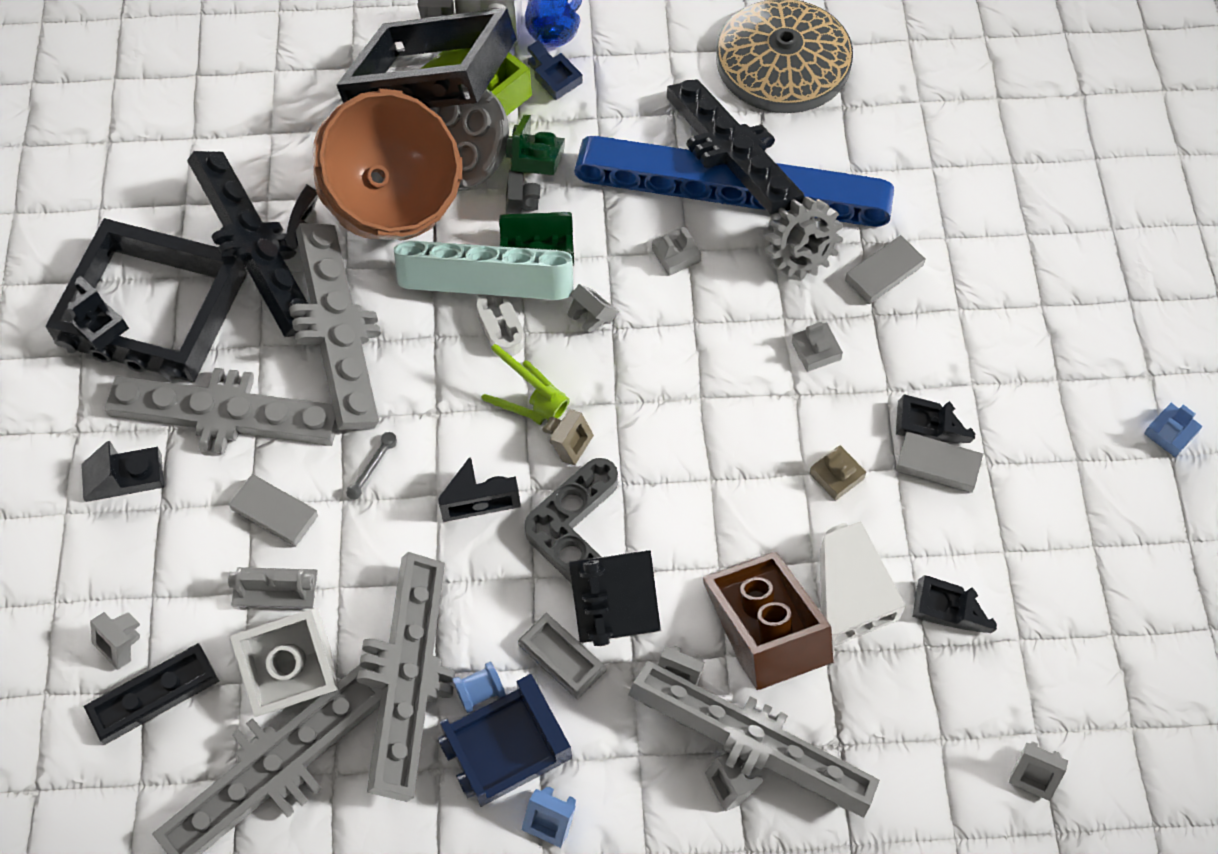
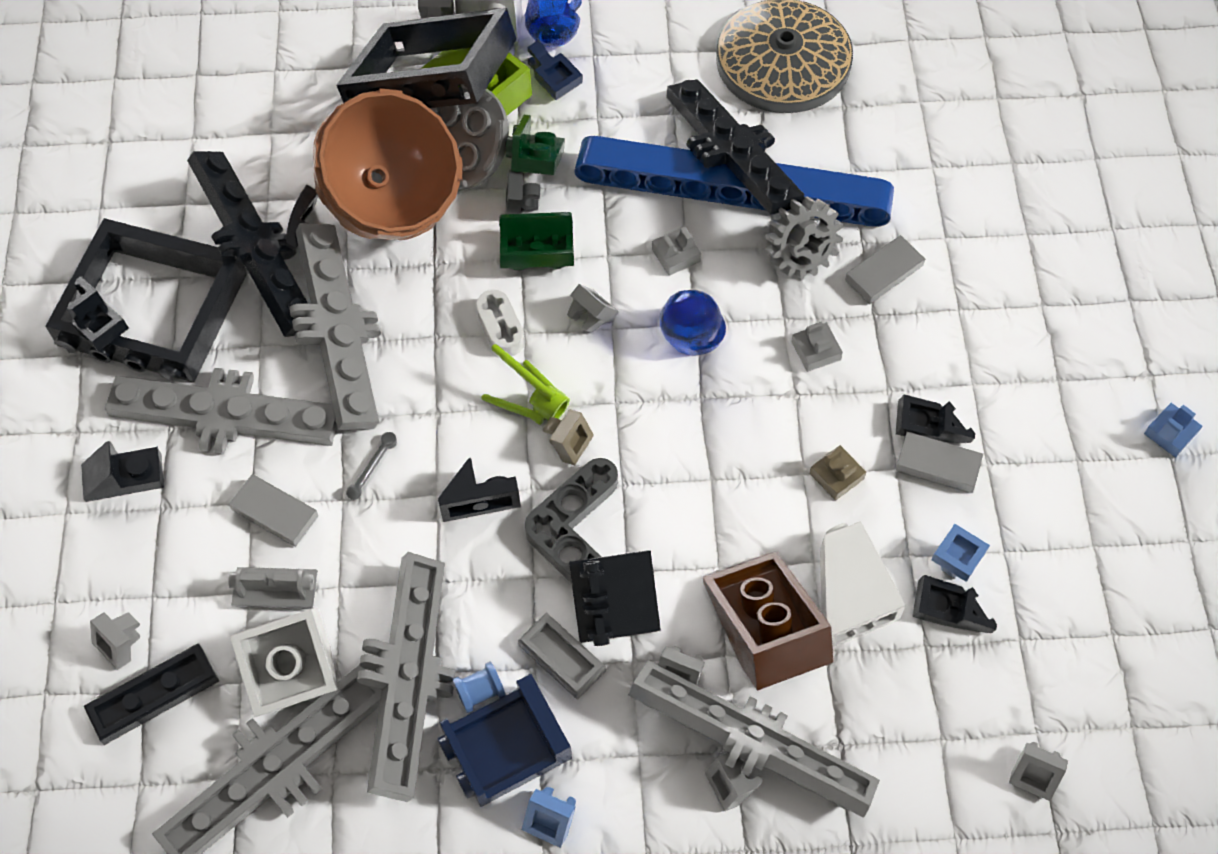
light aqua beam [394,241,574,300] -> none
none -> clear blue helmet [659,290,726,356]
none -> medium blue tile [931,524,990,582]

